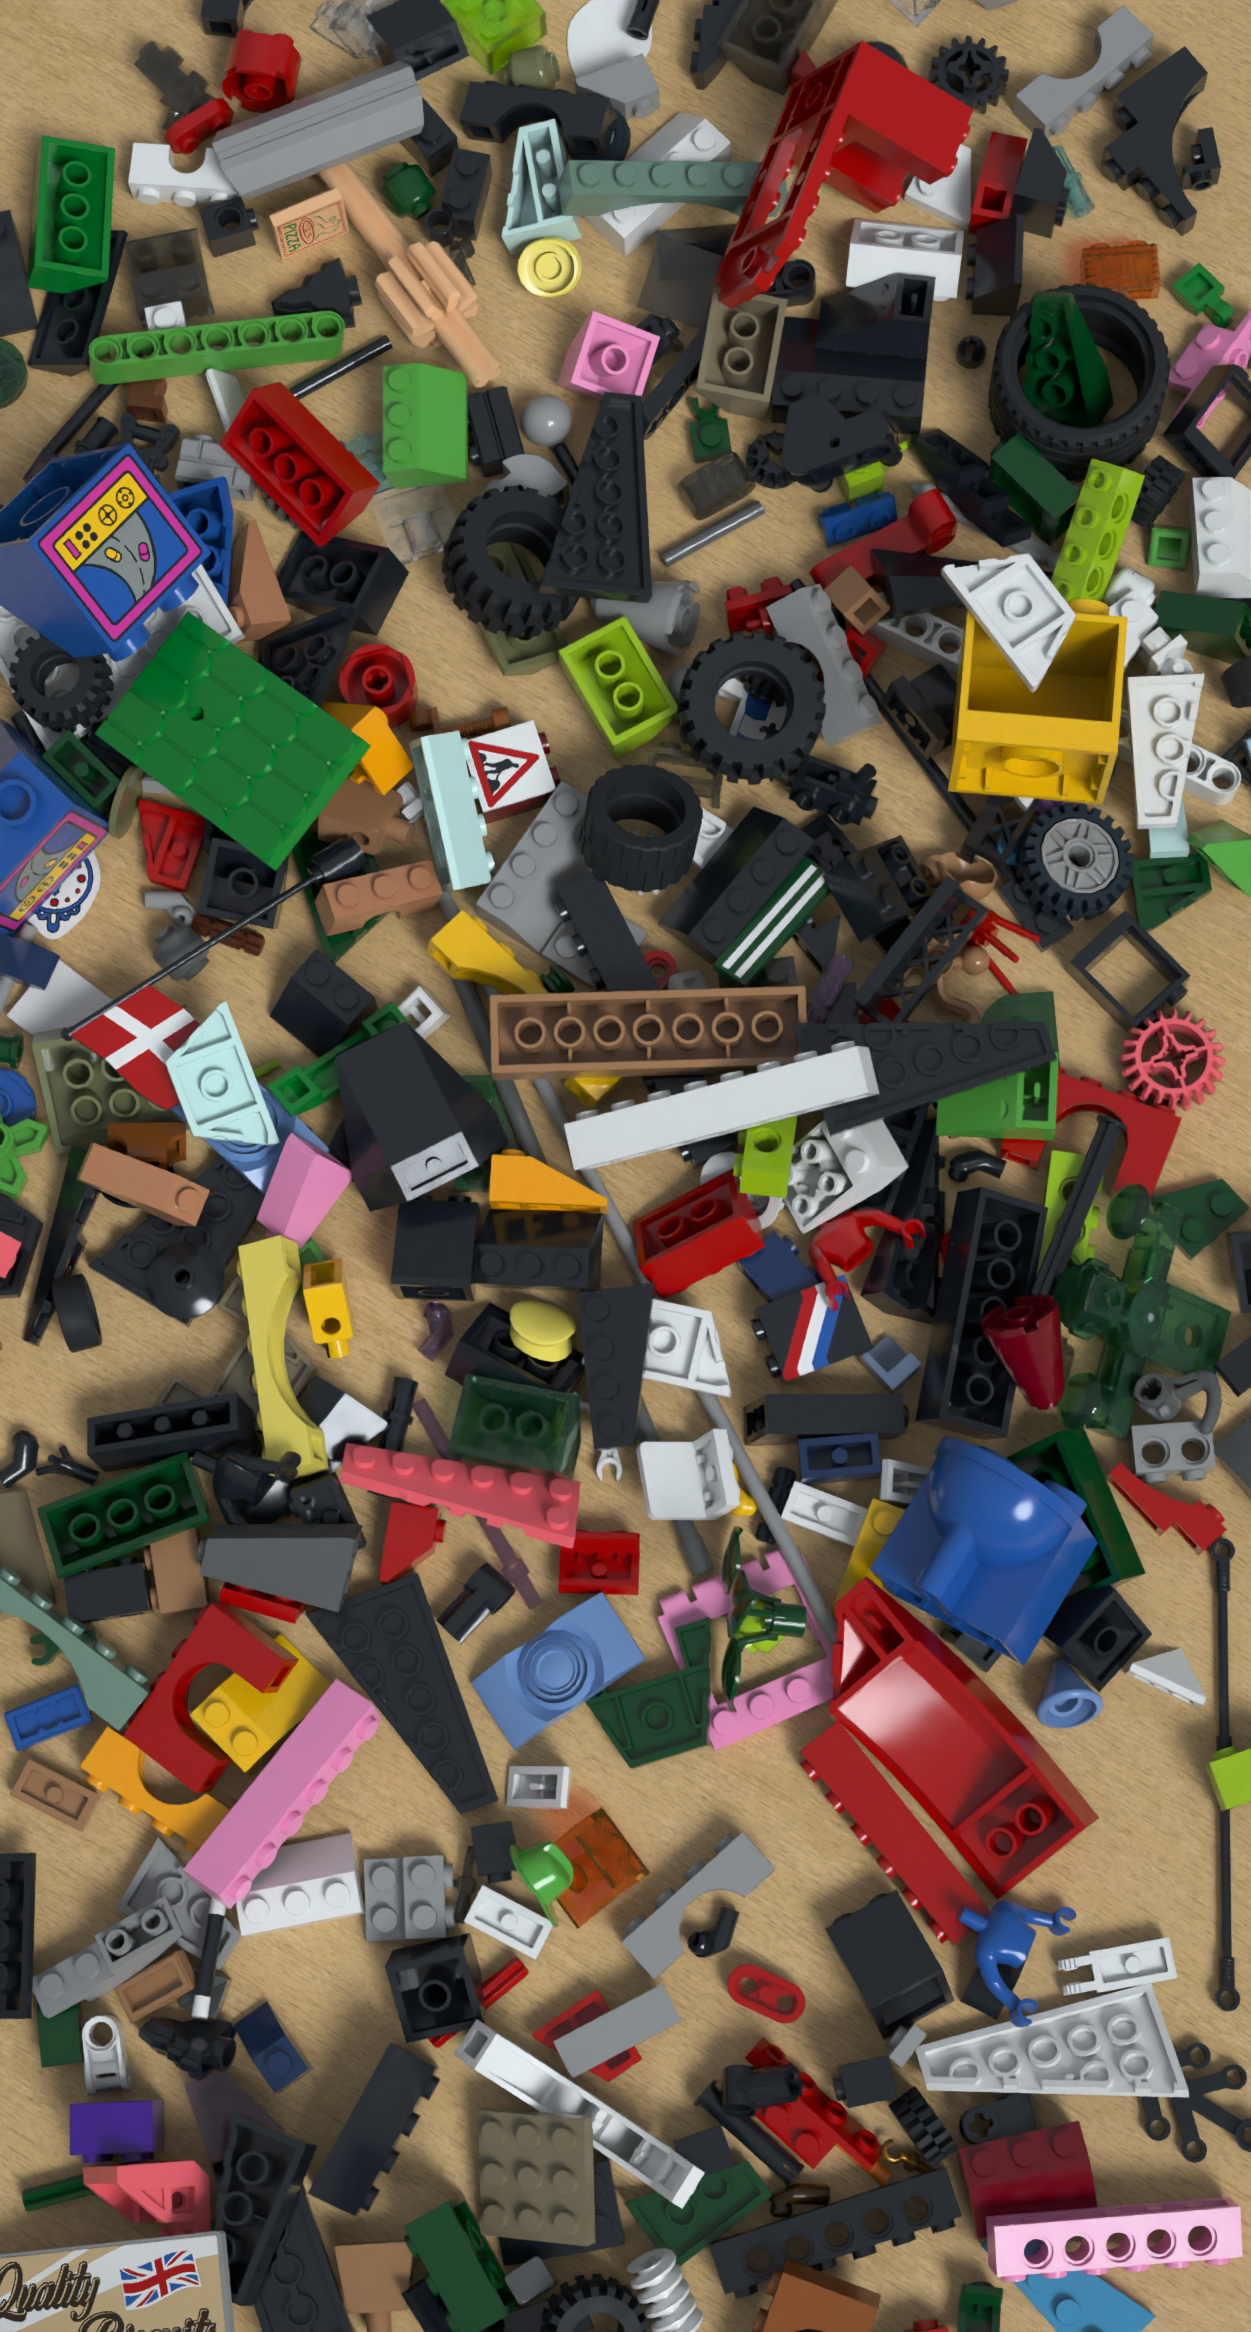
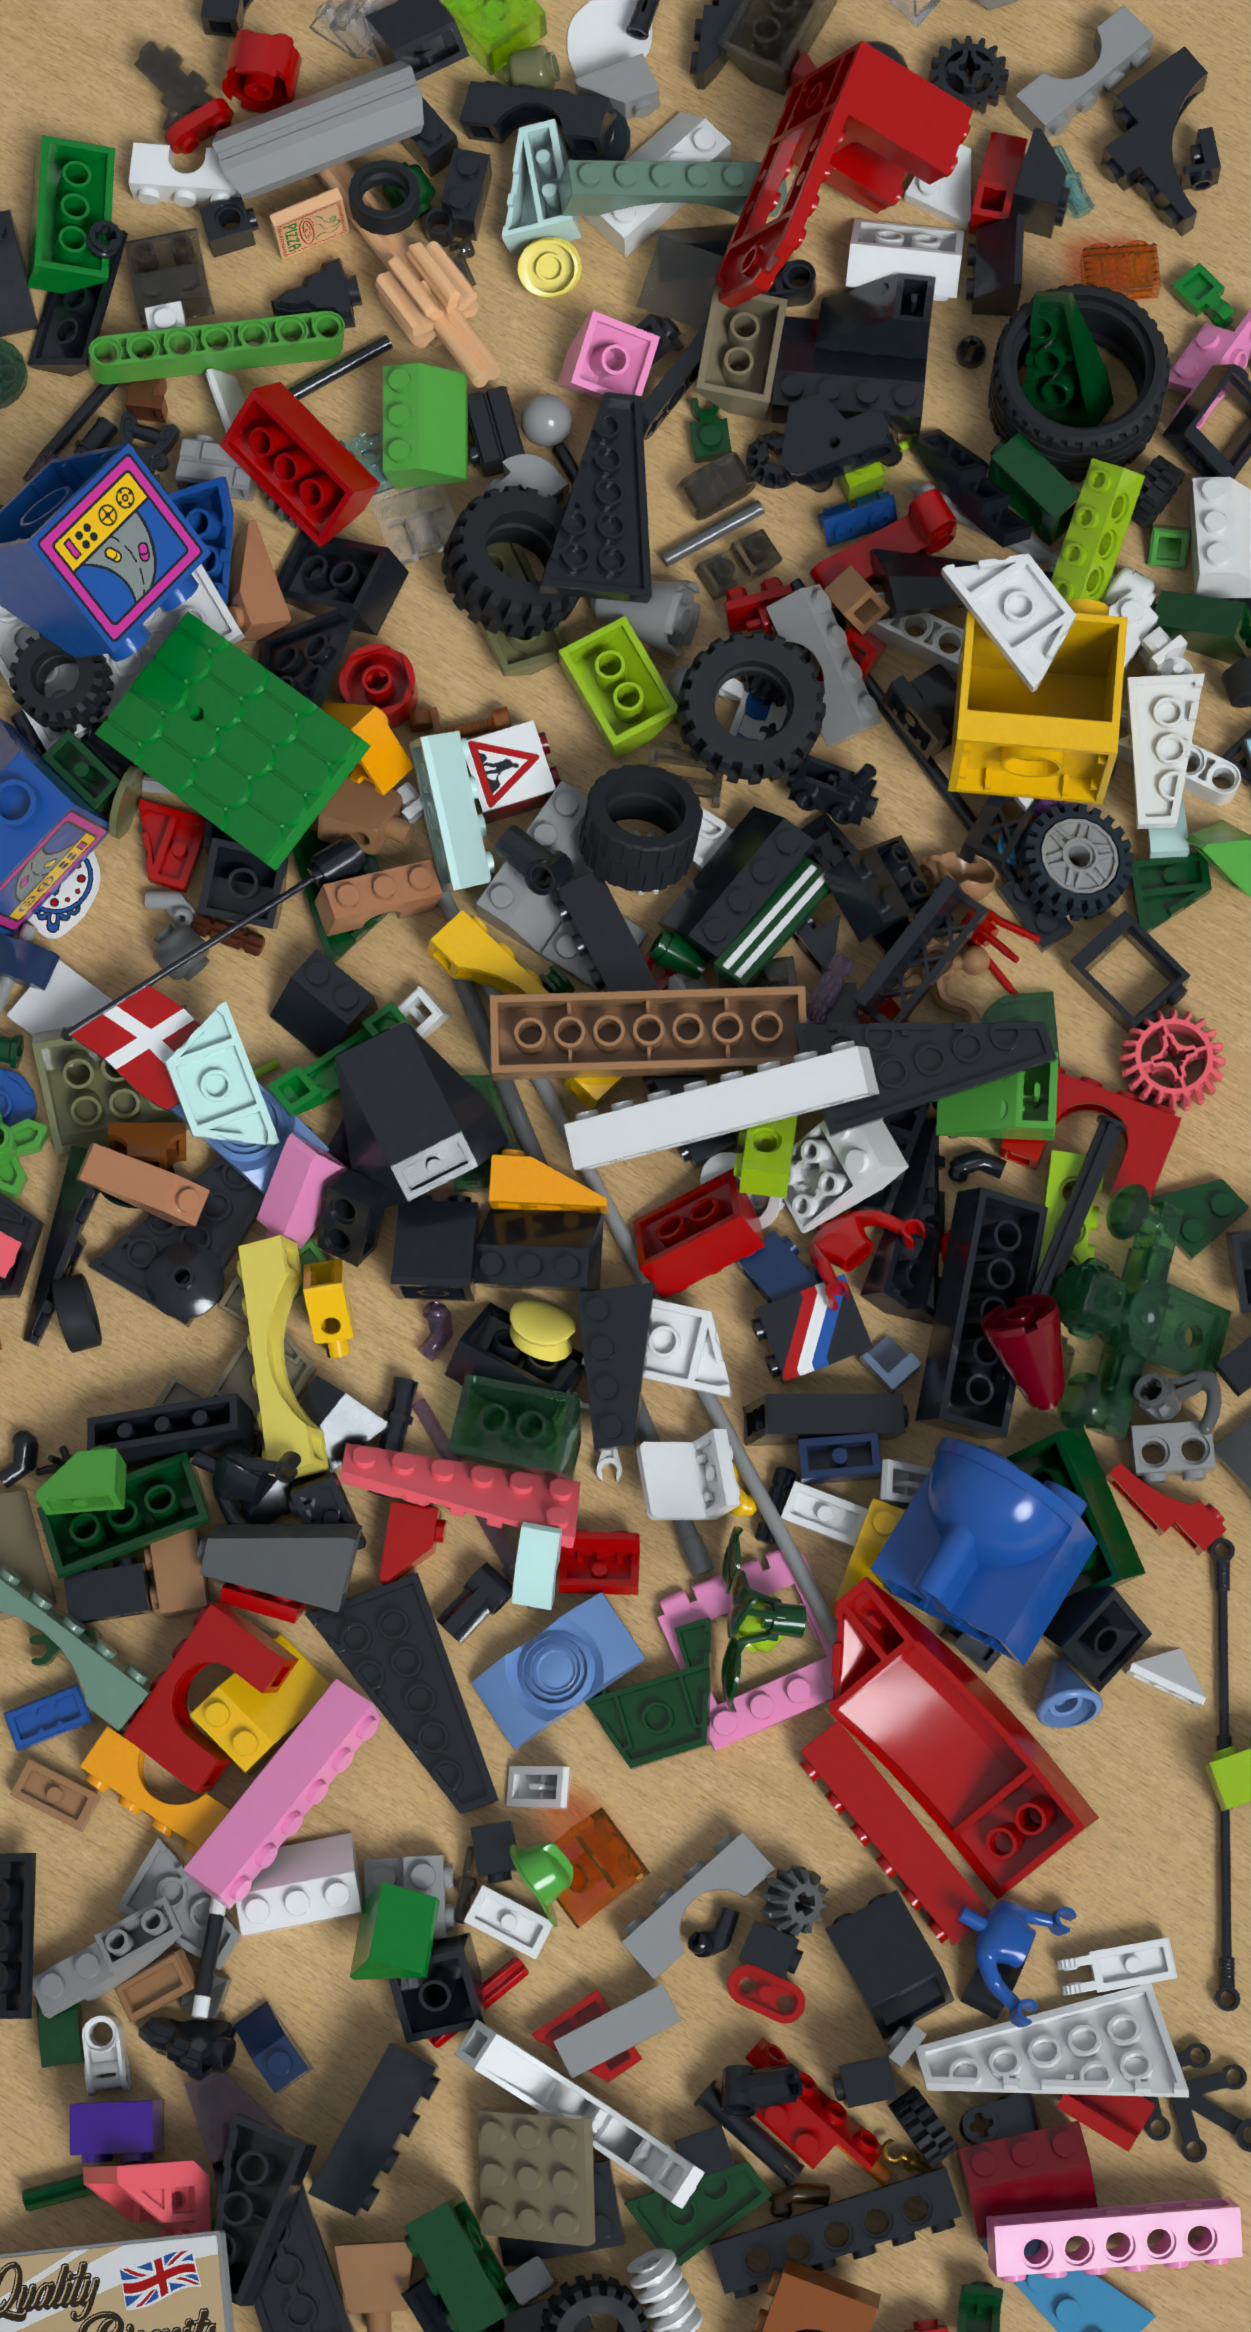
none -> bright green slope [36,1446,127,1515]
none -> black bush [86,220,122,259]
none -> black brick [317,1168,389,1267]
none -> black tyre [349,160,420,235]
none -> green slope [350,1882,440,1980]
none -> black piece [494,824,574,896]
none -> light aqua slope [512,1522,562,1611]
none -> dark green cone [648,929,708,980]
none -> clear smoke slope [694,529,782,601]
none -> black brick [738,1920,804,1979]
none -> dark grey gear [759,1865,830,1936]
none -> red panel [1057,2094,1155,2152]

